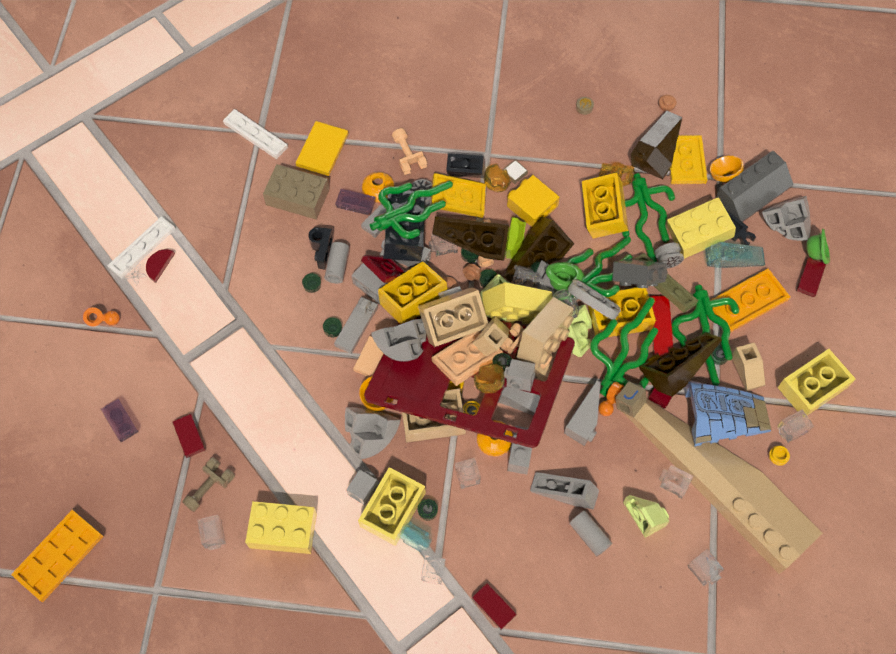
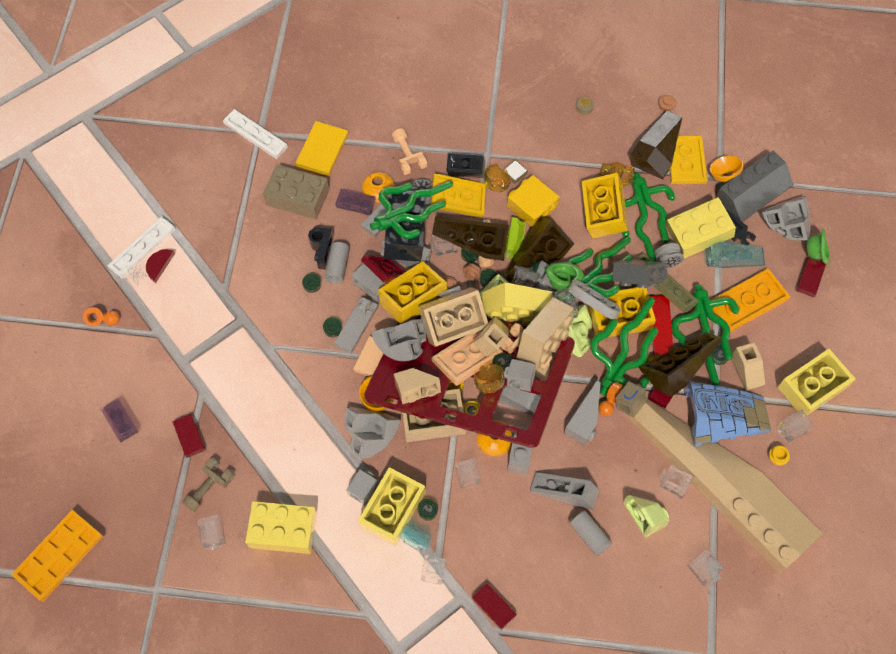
none -> tan slope [394,368,441,404]

